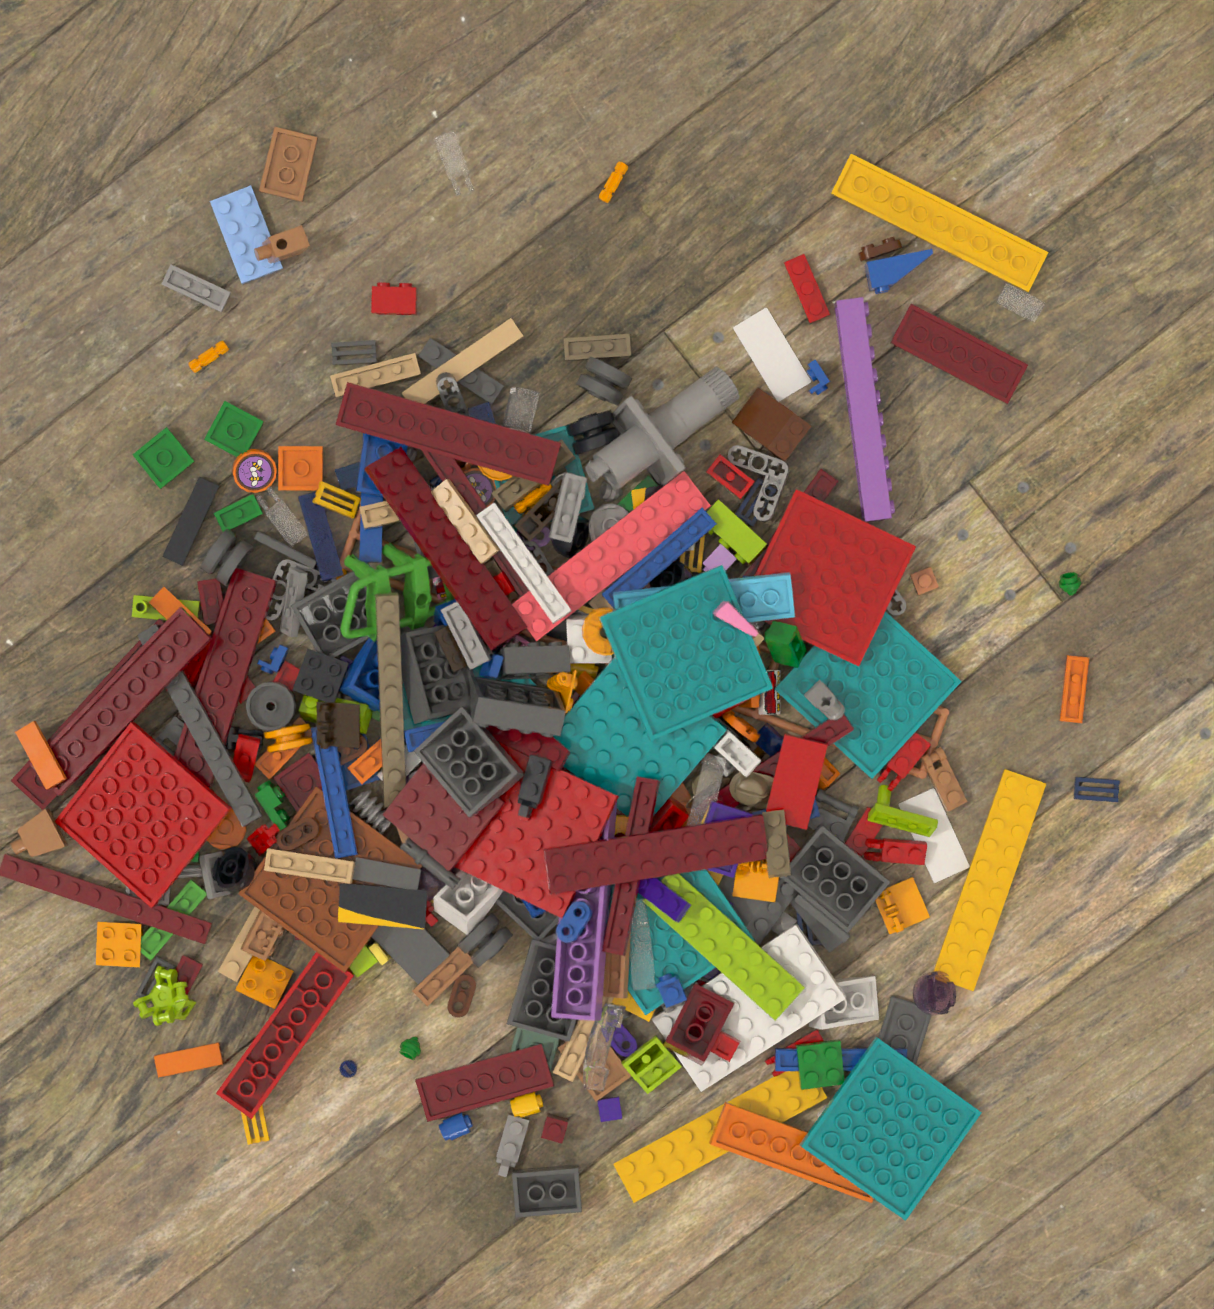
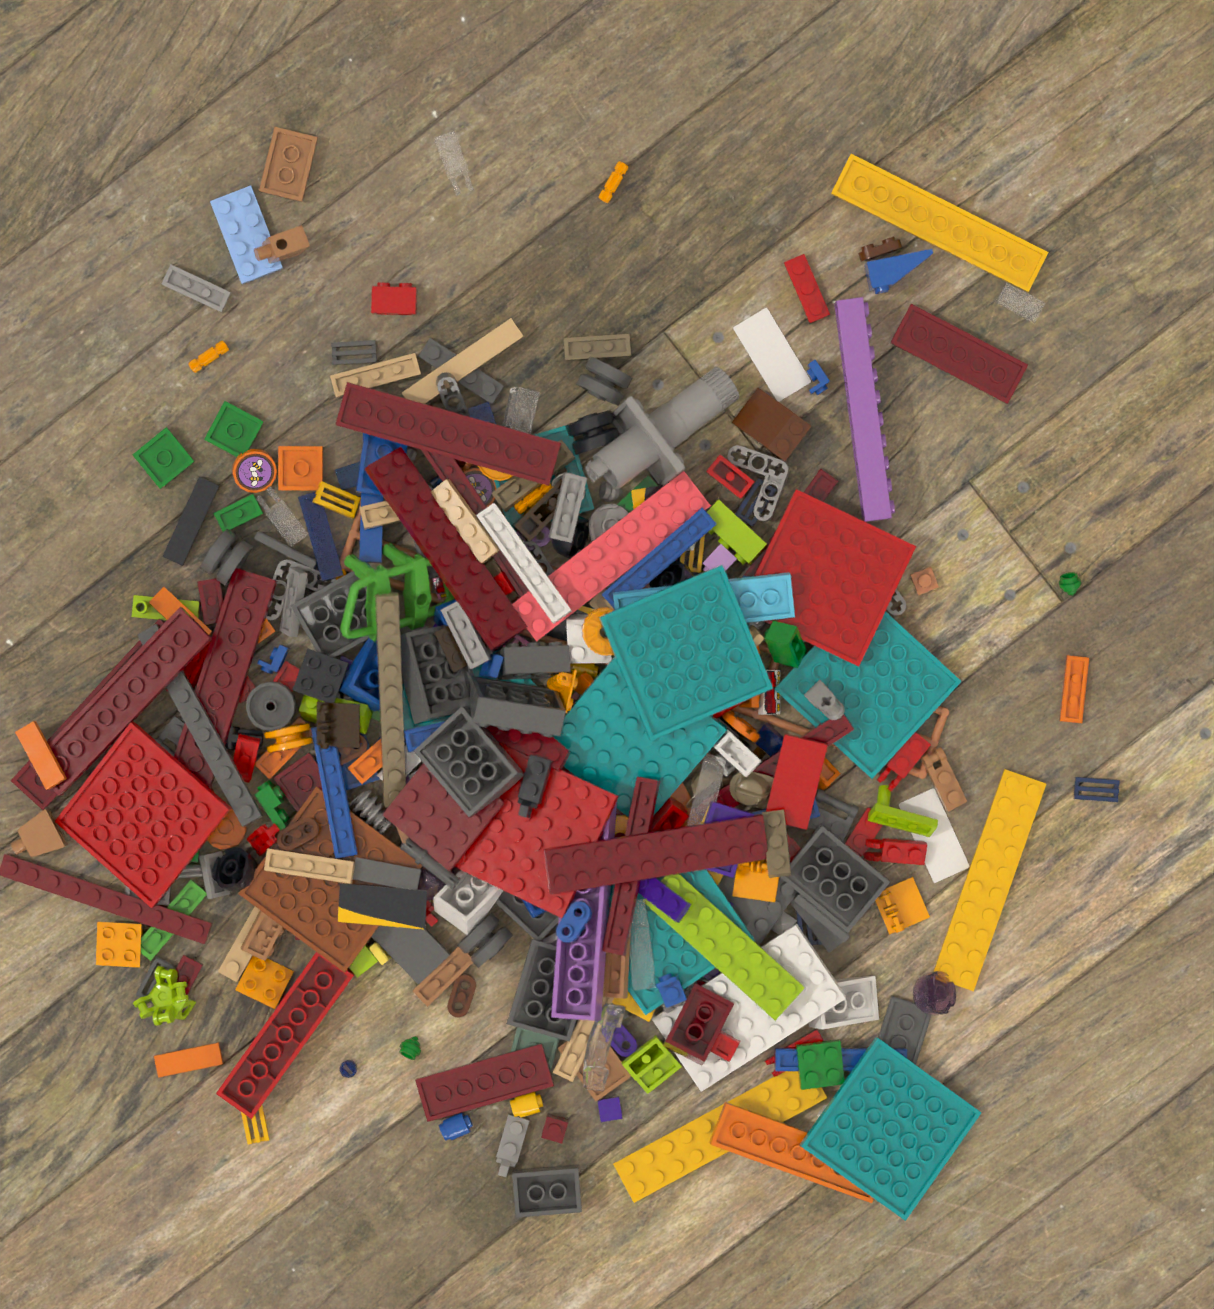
bright pink slope [712,601,758,637] -> none

